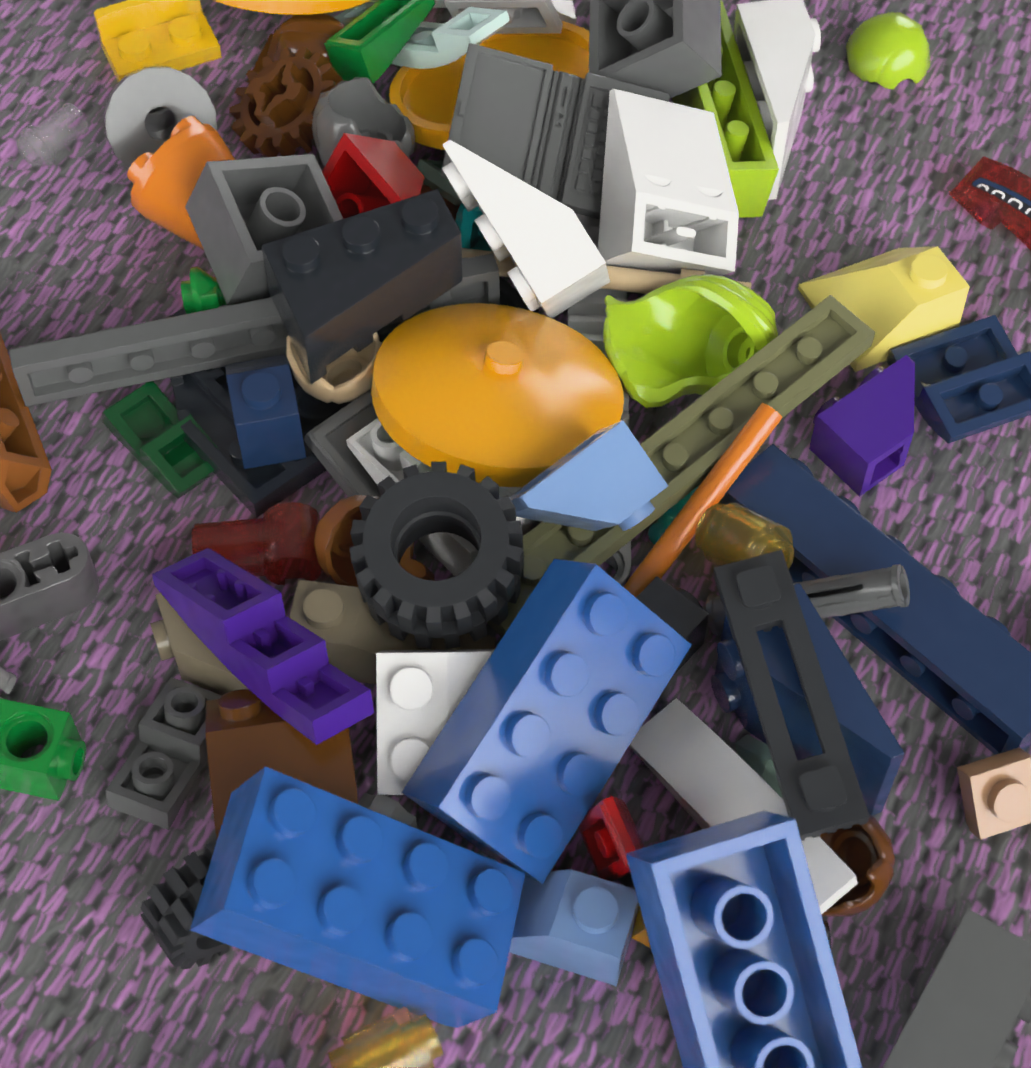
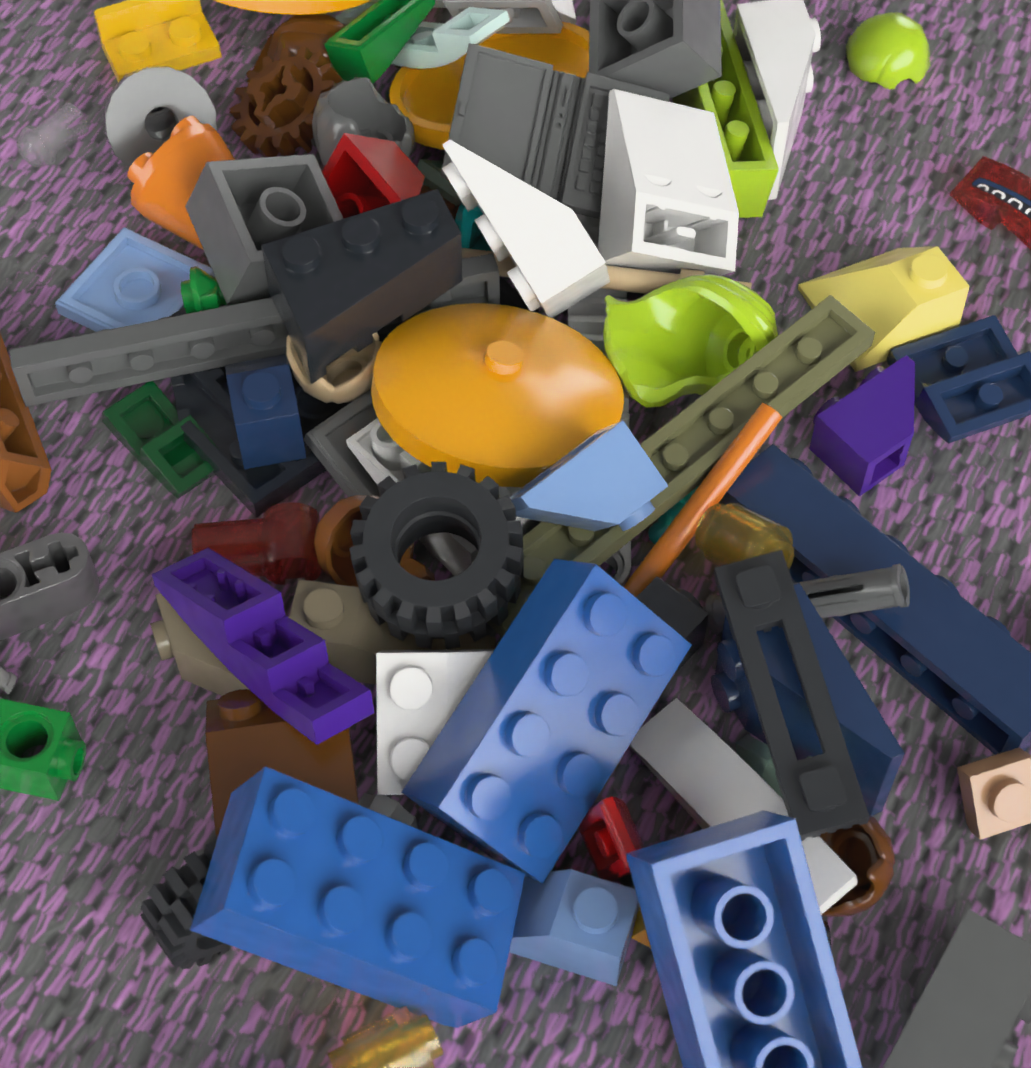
dark grey slope [106,677,222,830] -> none
none -> light blue tile [55,227,215,332]

